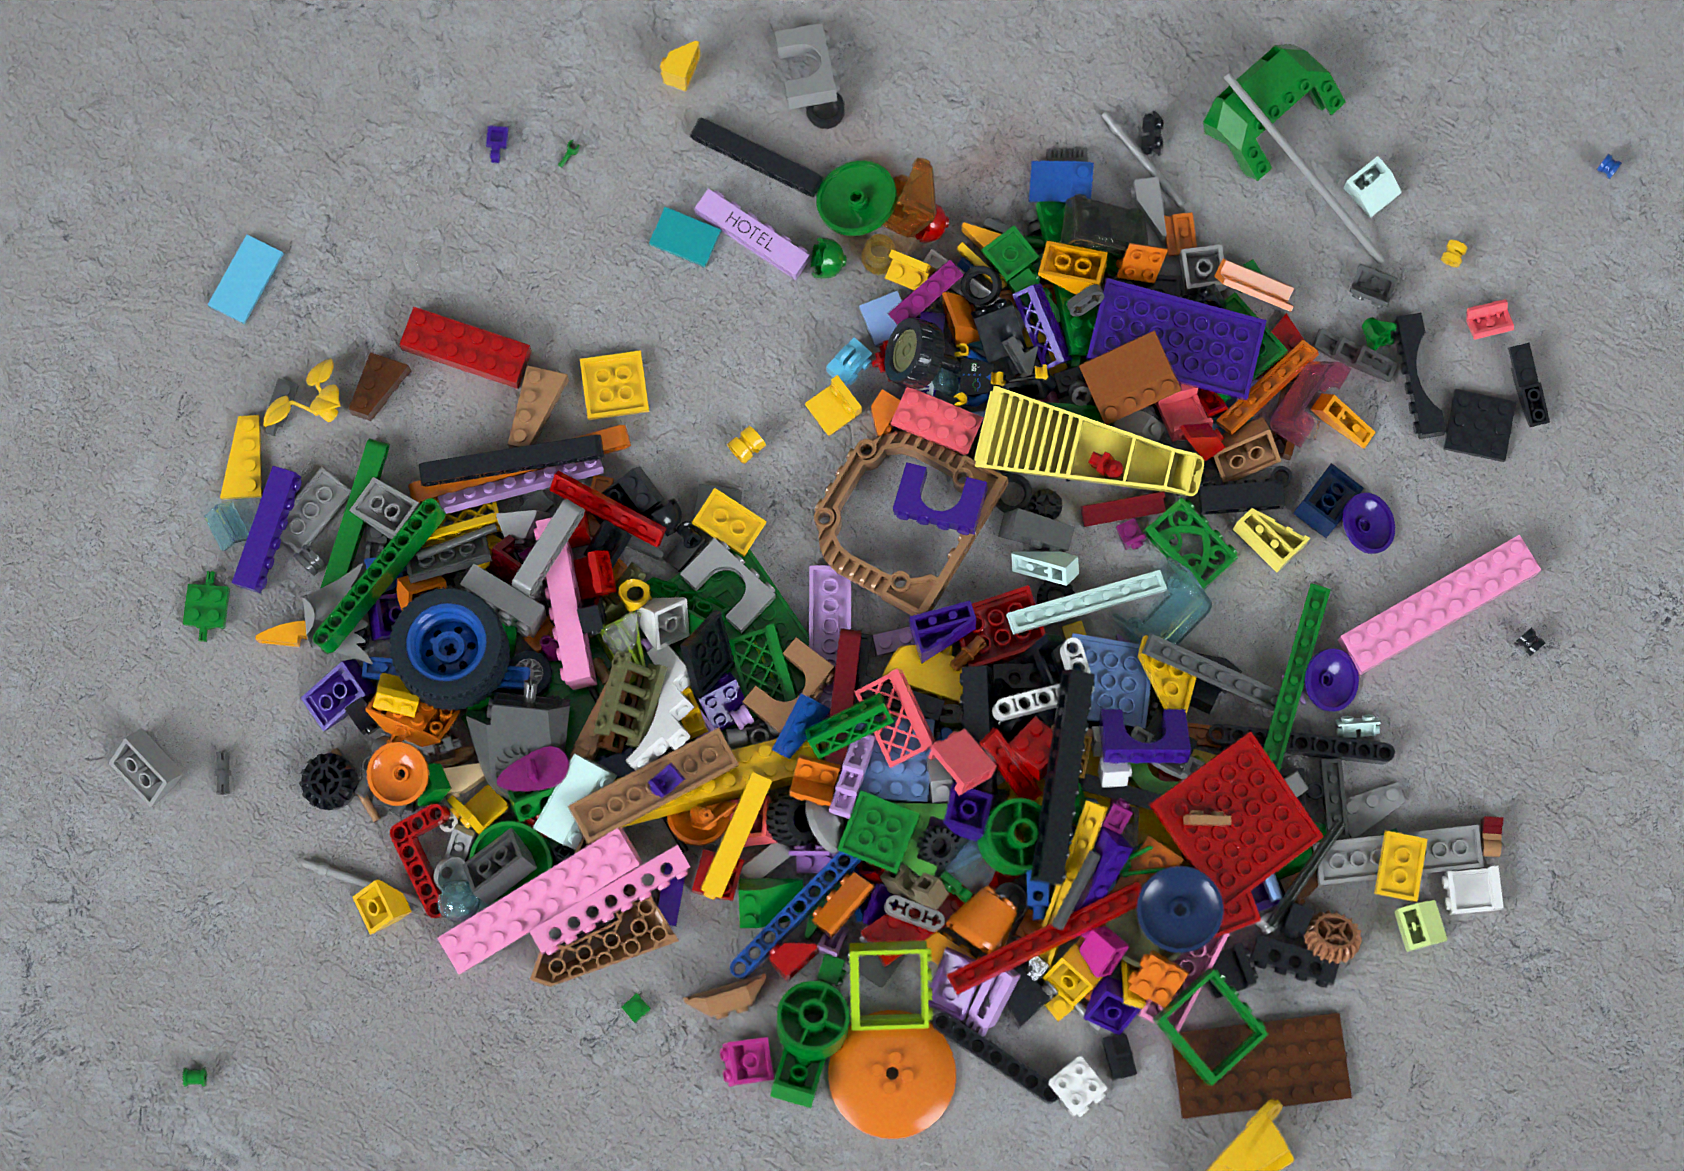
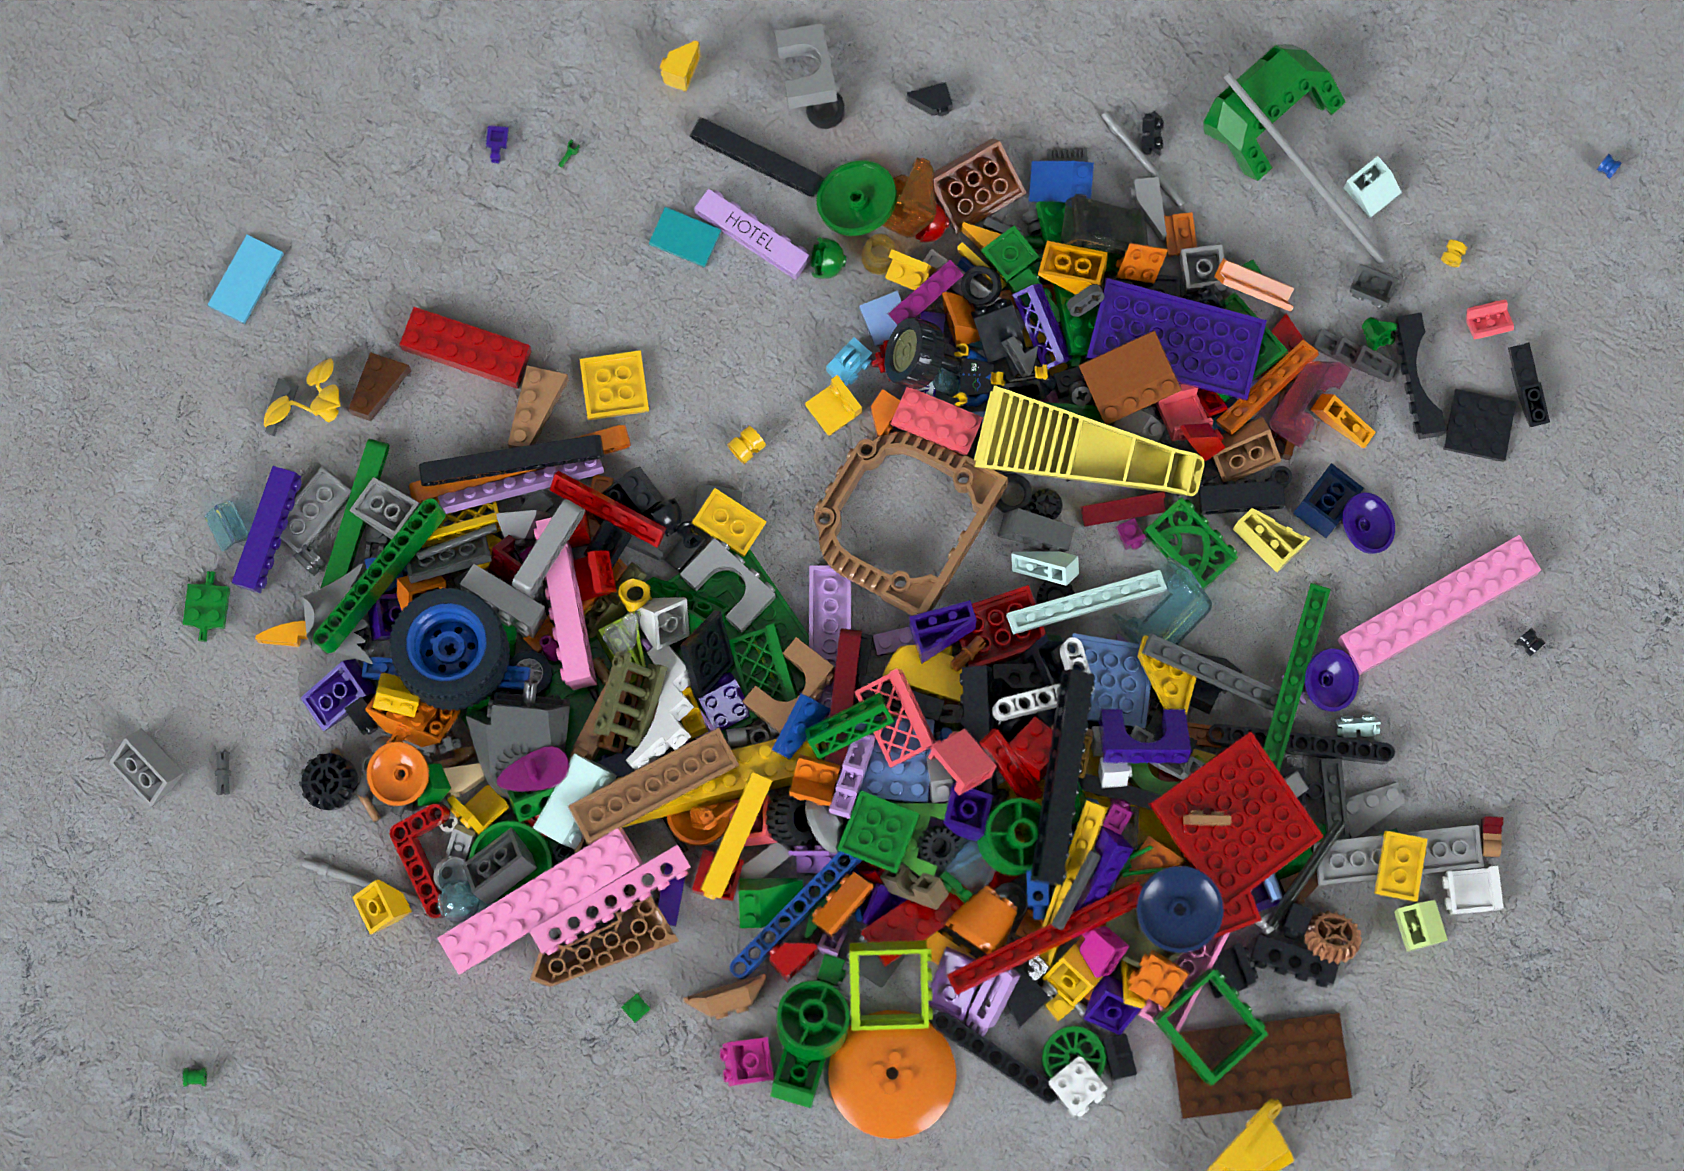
yellow wing [220,415,263,500] -> none
black brick [577,595,607,635] -> none
dark purple bracket [648,763,685,798] -> none
lavender wheel [730,704,754,731] -> none
light grey beam [884,895,945,932] -> none
dark purple arch [893,462,988,535] -> none
yellow tile [1061,620,1086,647] -> none
red hips [1088,451,1124,479] -> none
none -> black slope [907,82,953,116]
none -> dark orange slope [923,138,1027,234]
none -> green piece [1041,1026,1106,1080]

